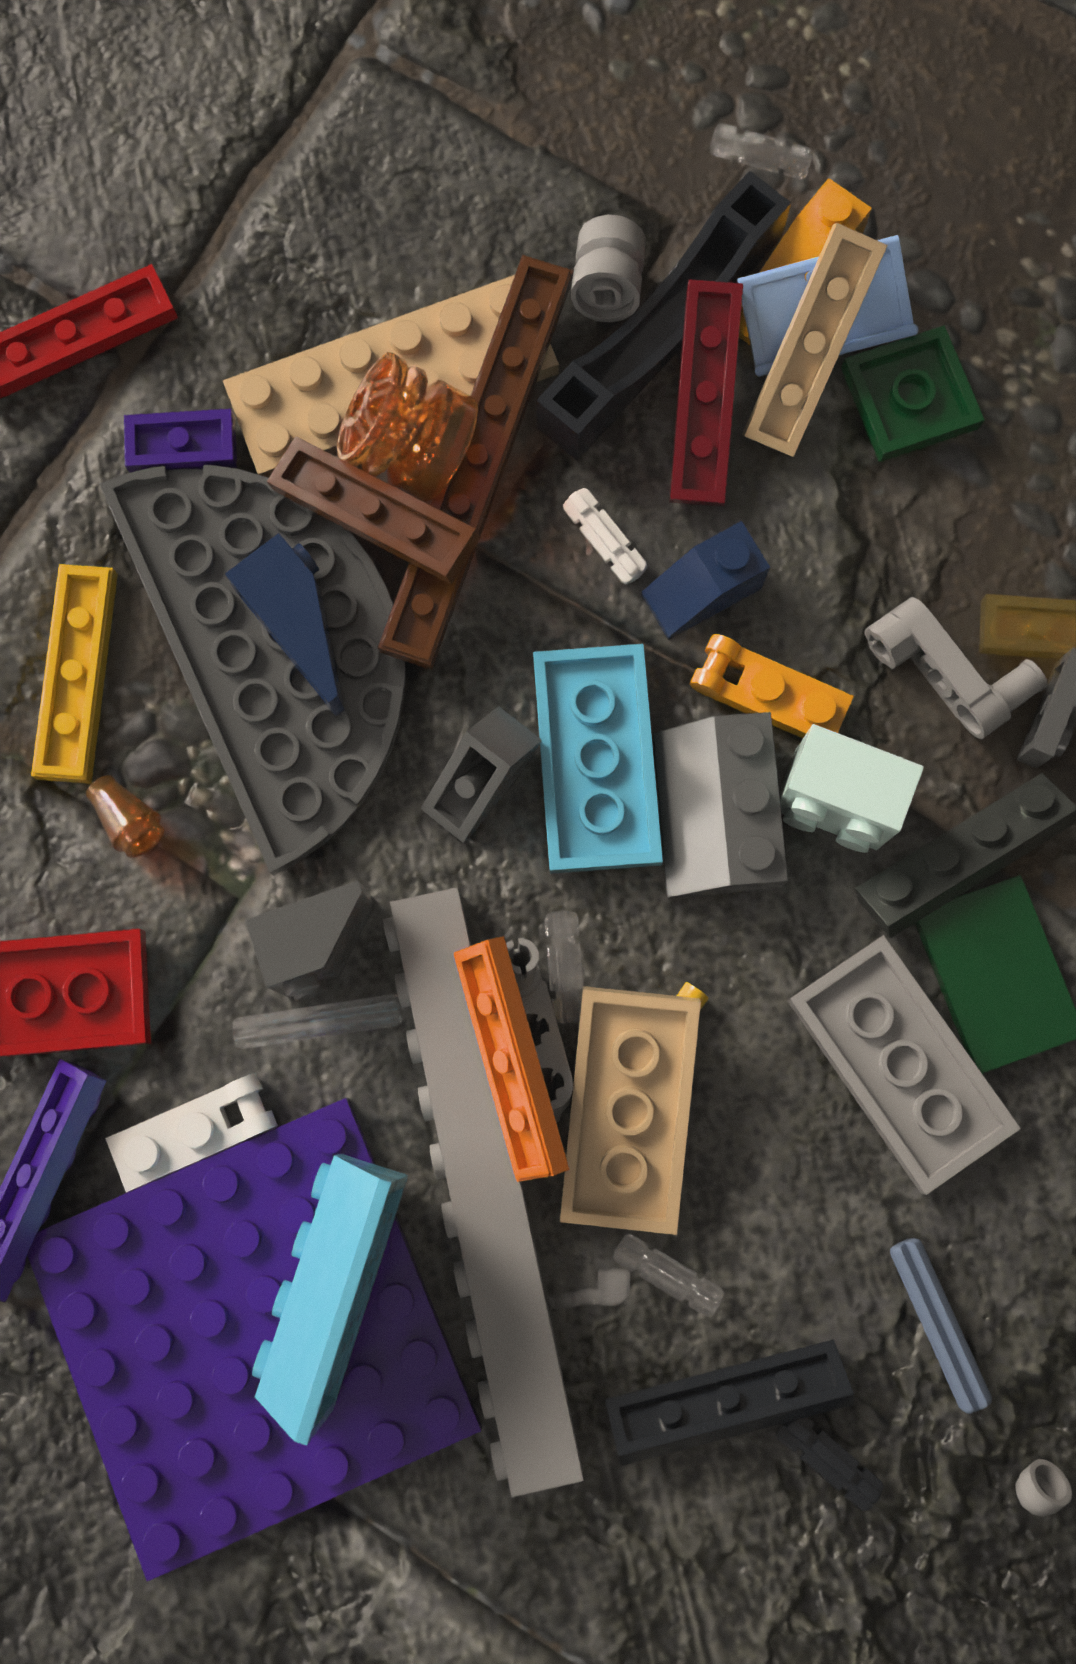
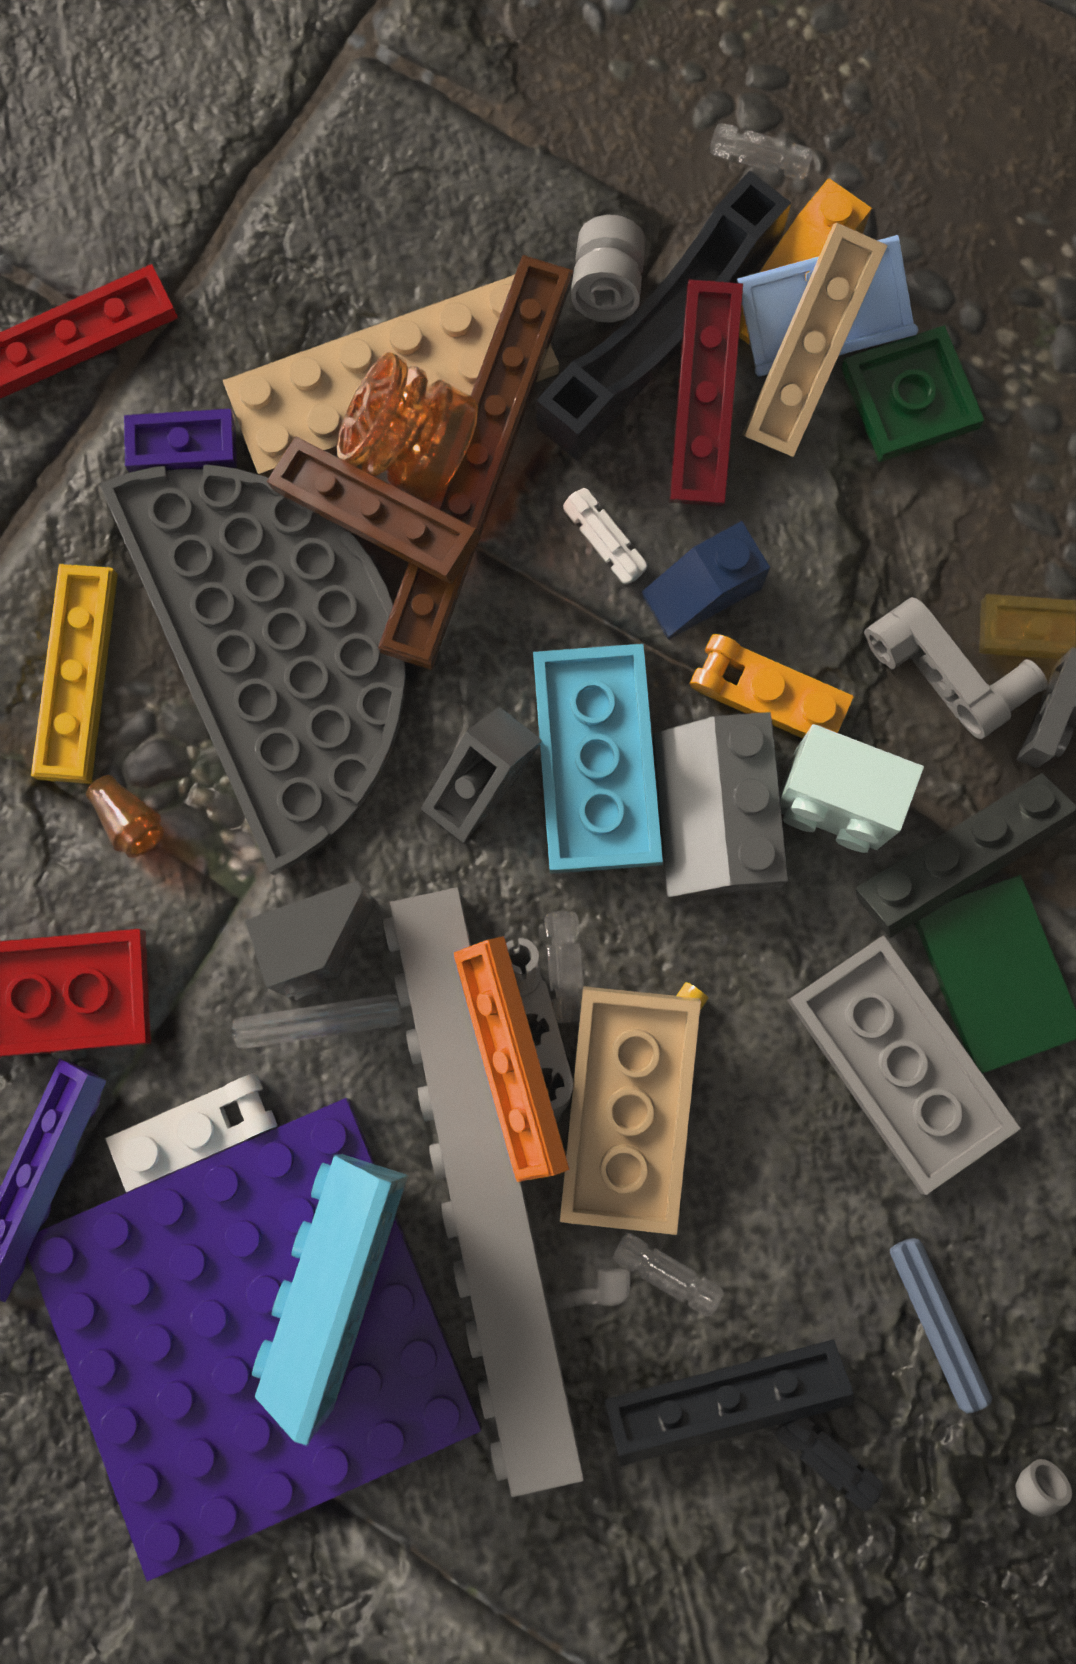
dark blue slope [225,533,345,716] -> none

